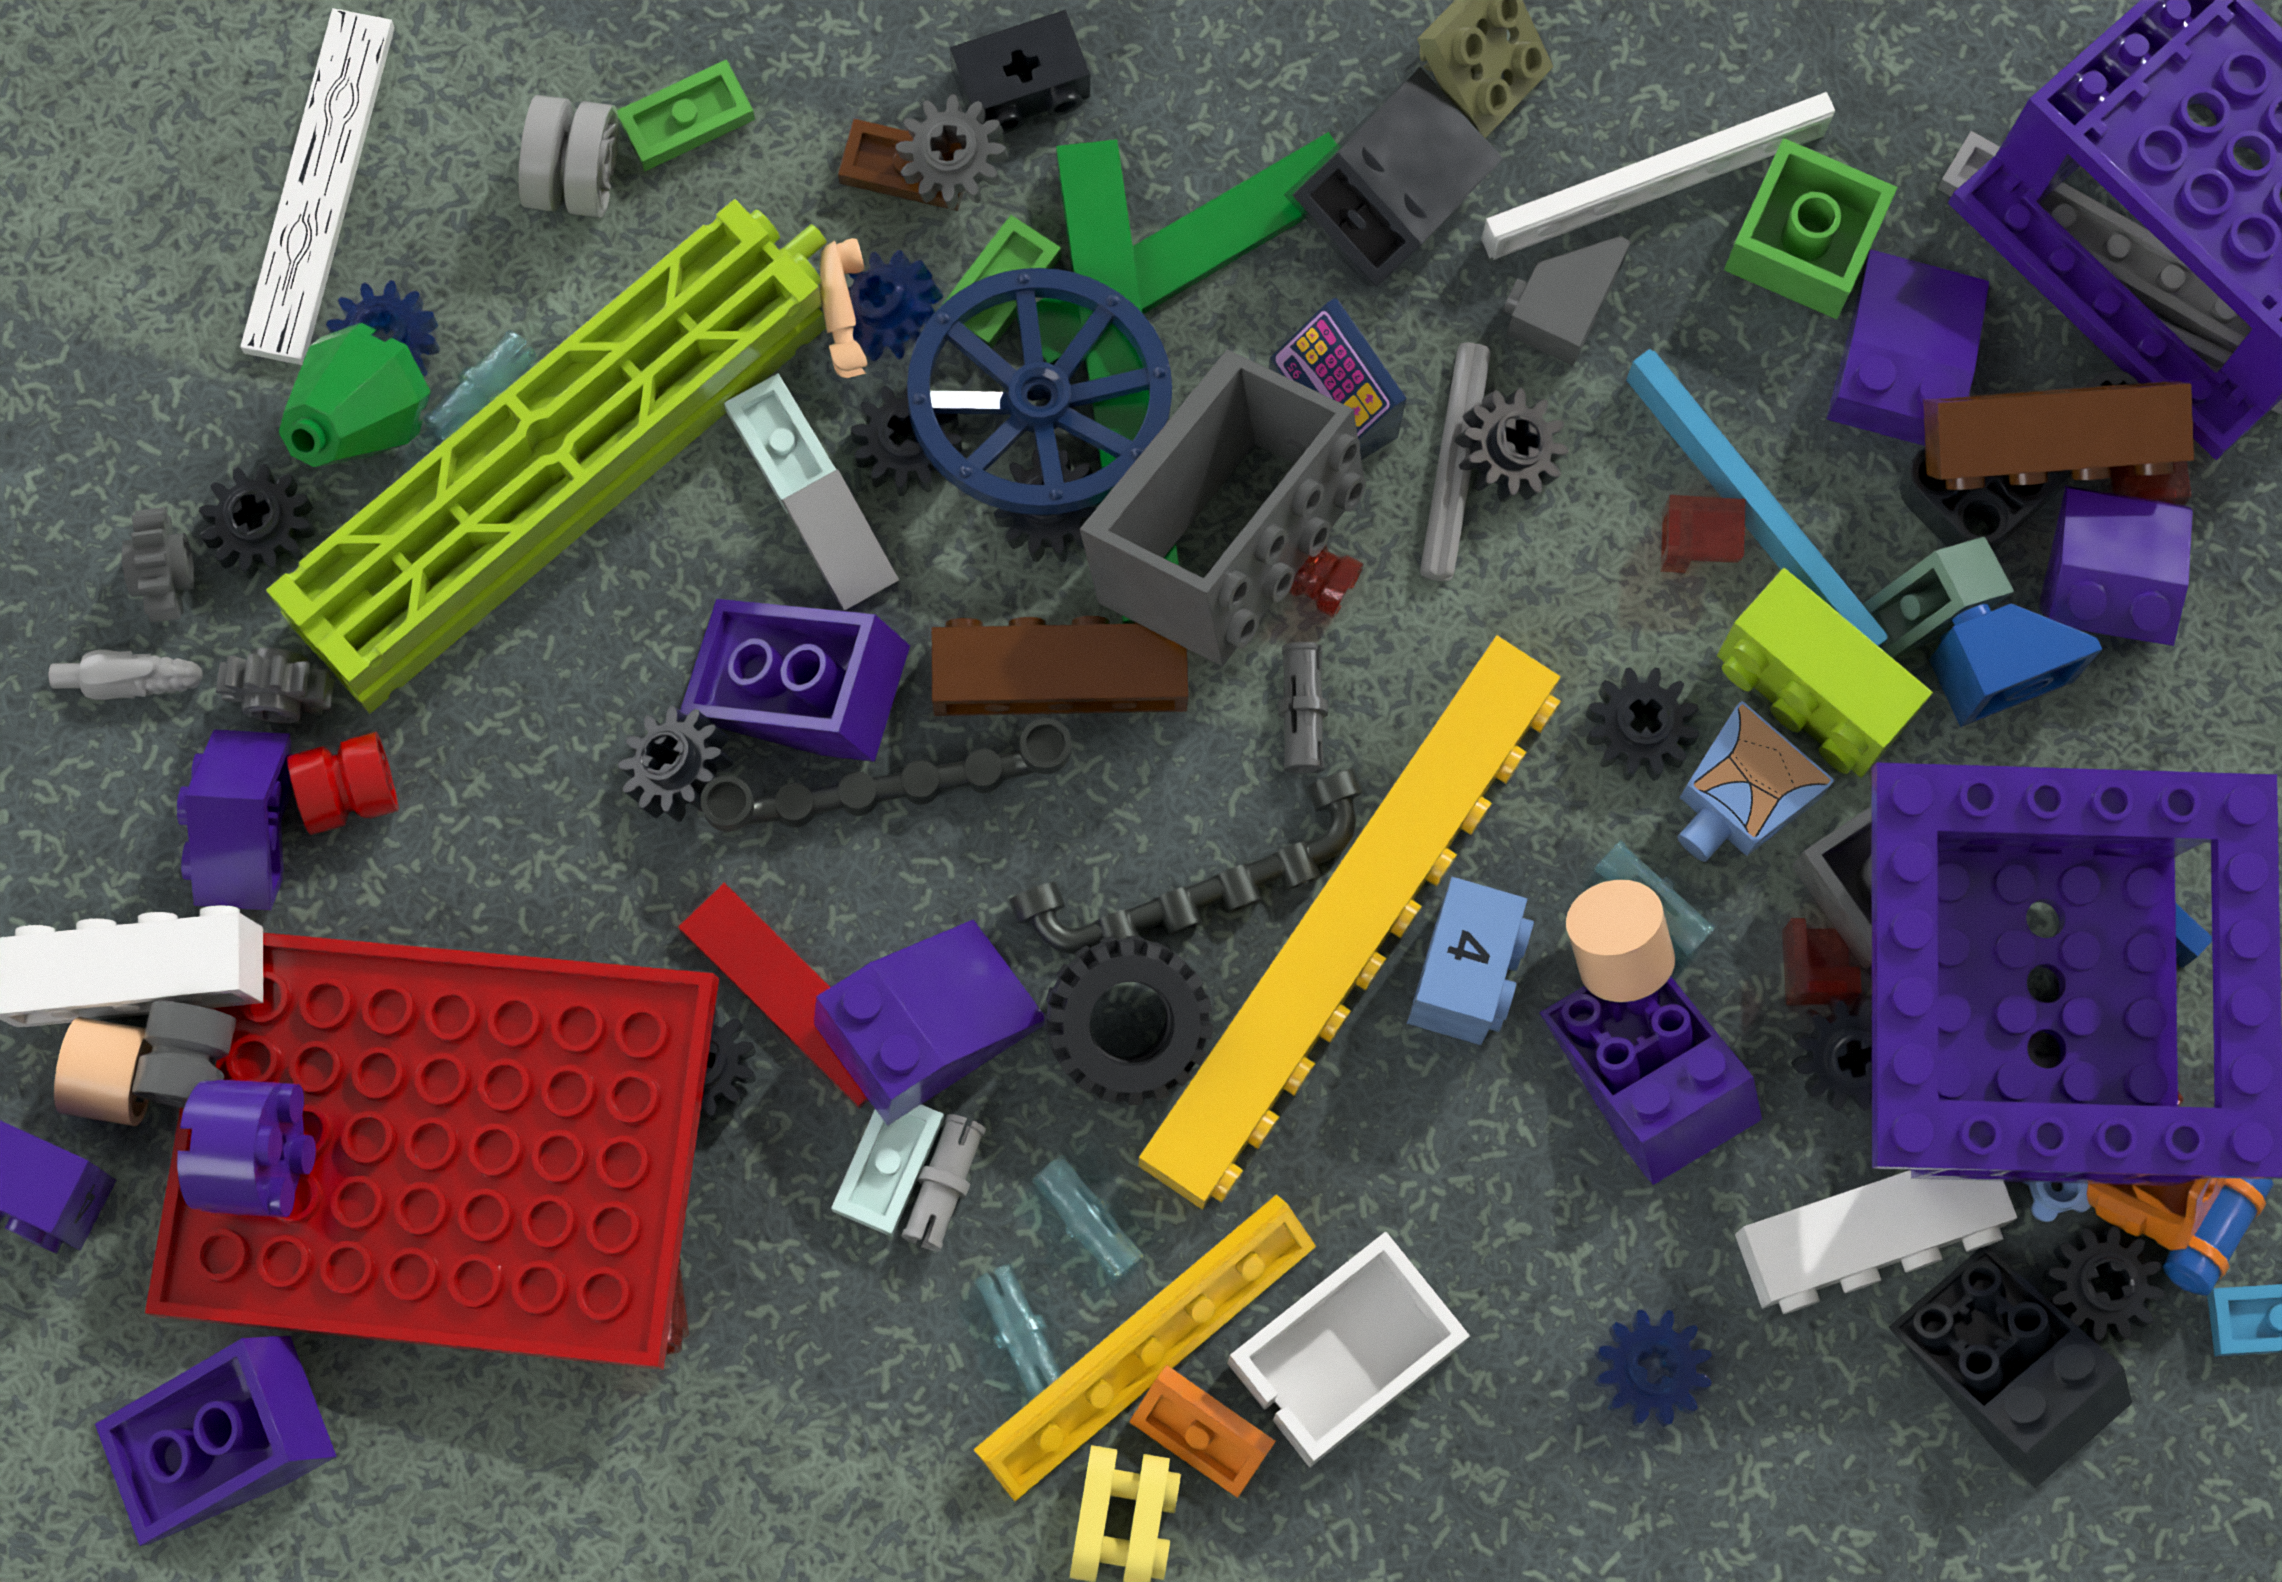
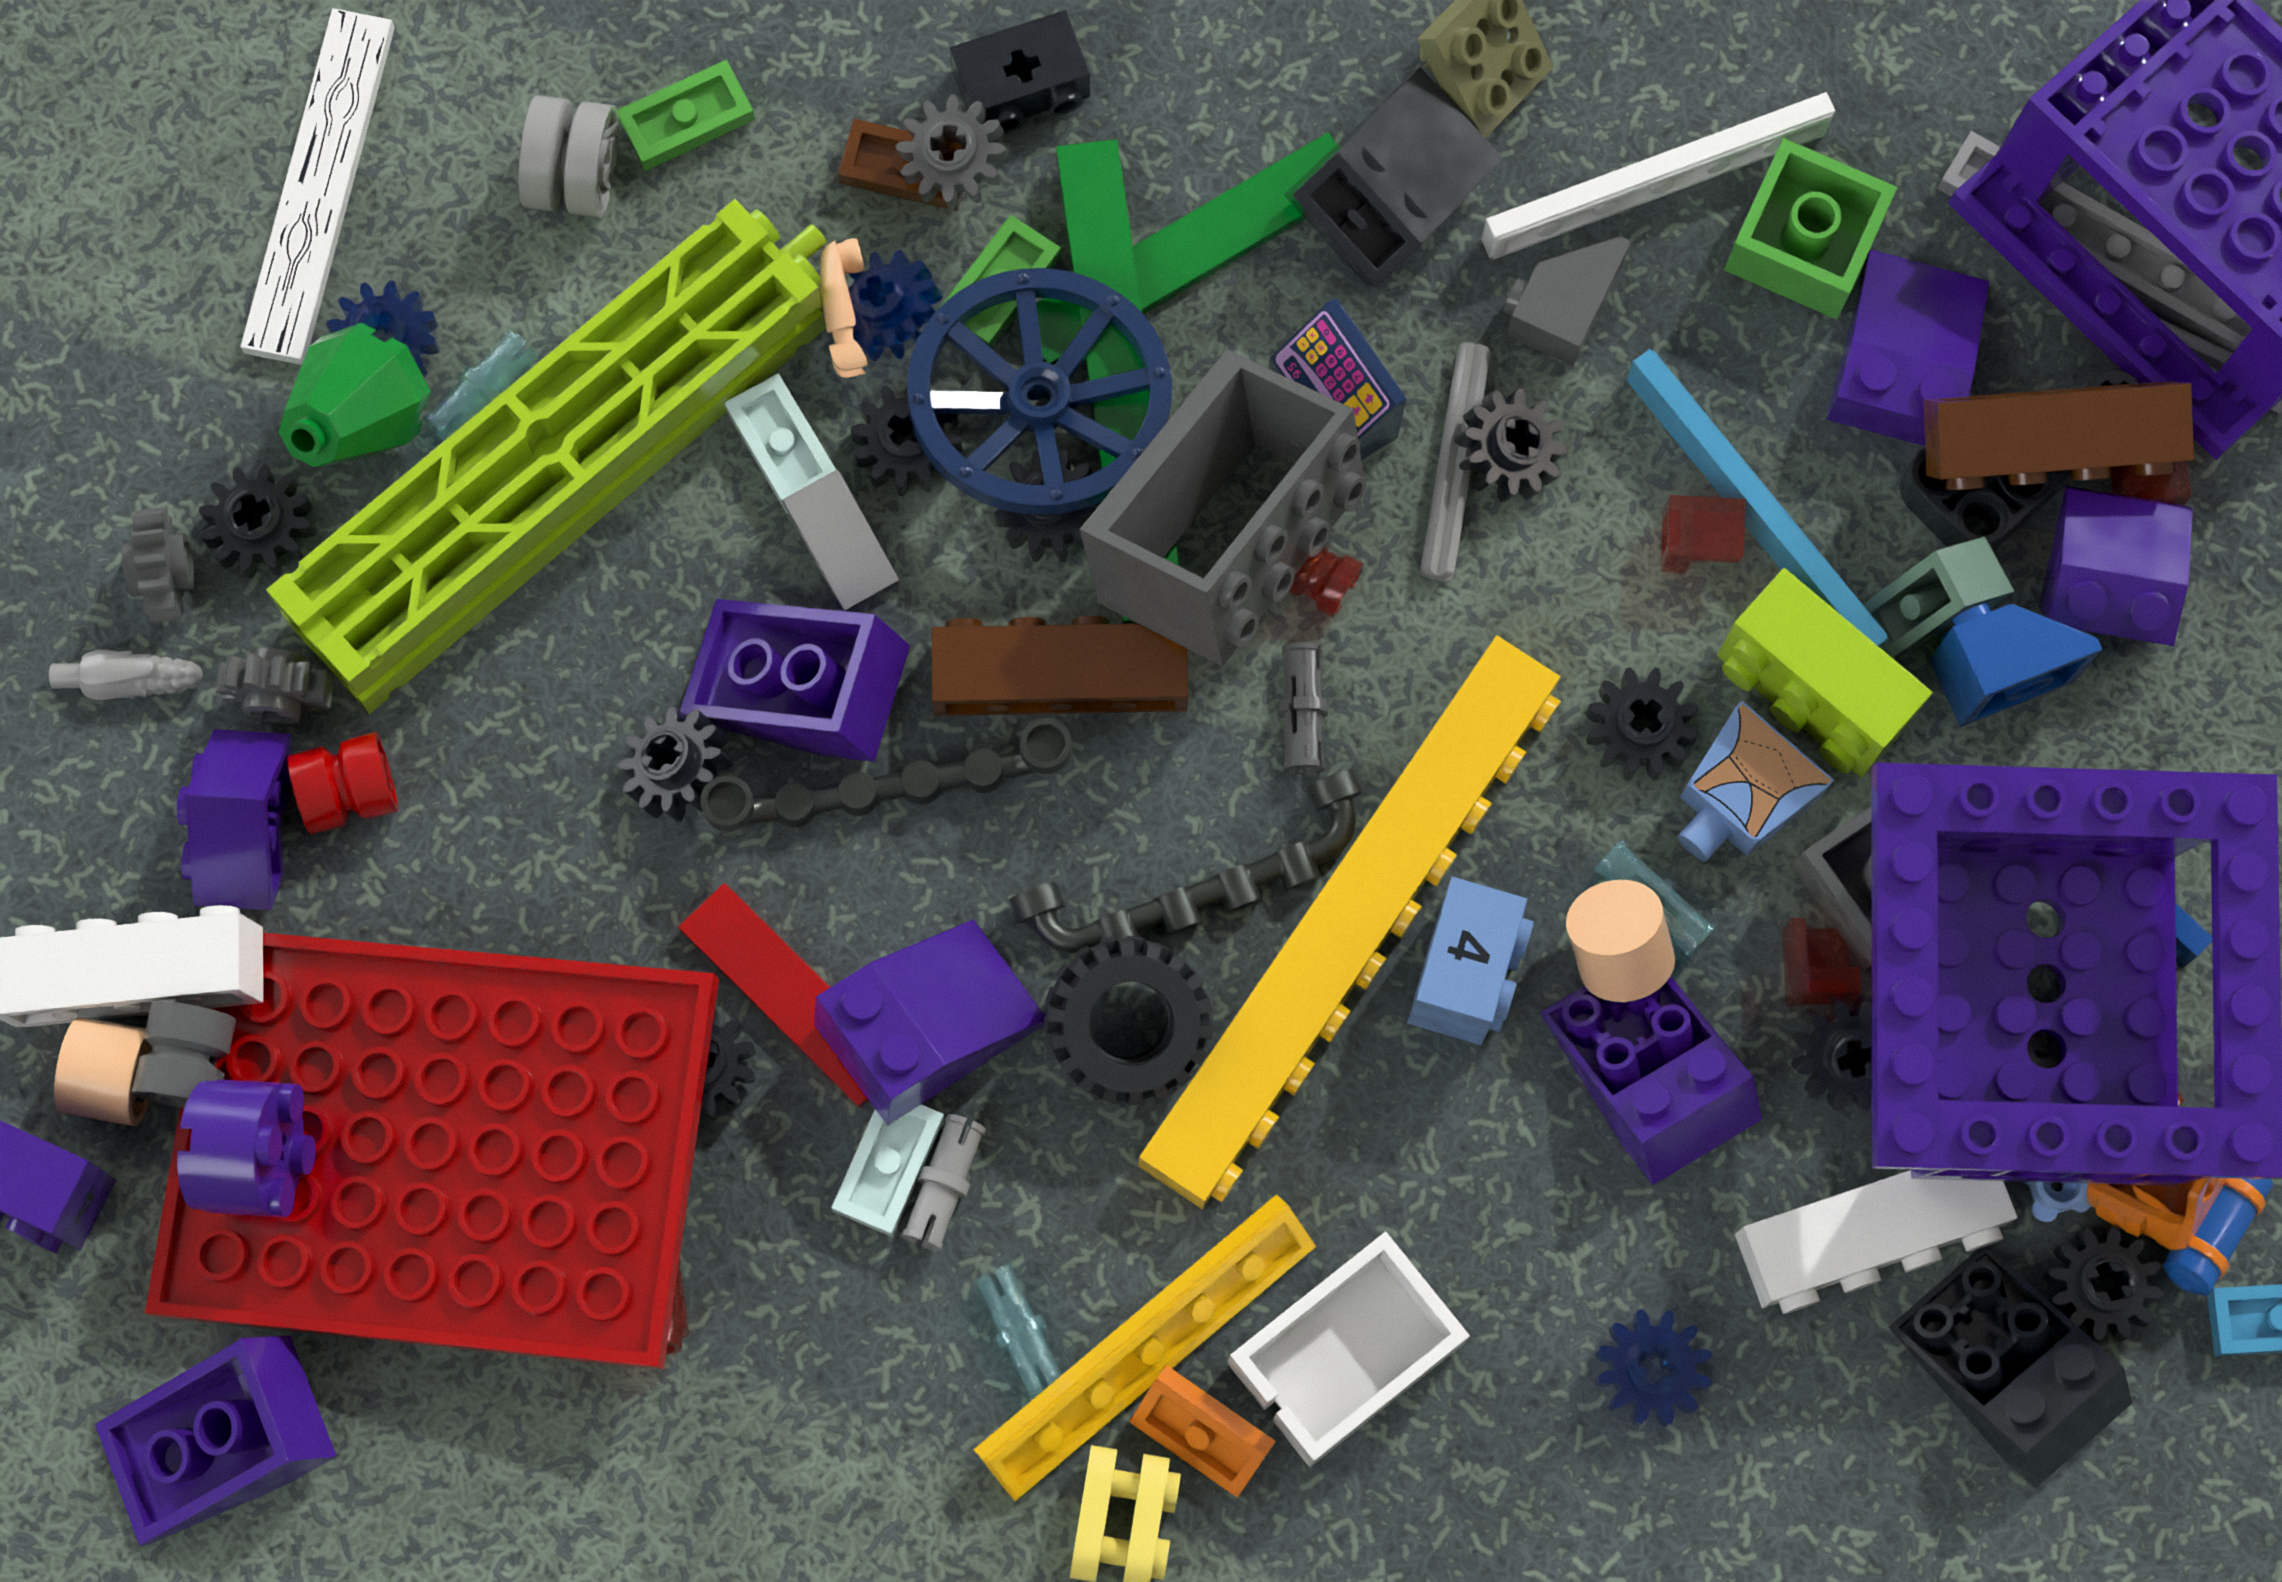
clear light blue pin [1031,1155,1146,1283] -> none

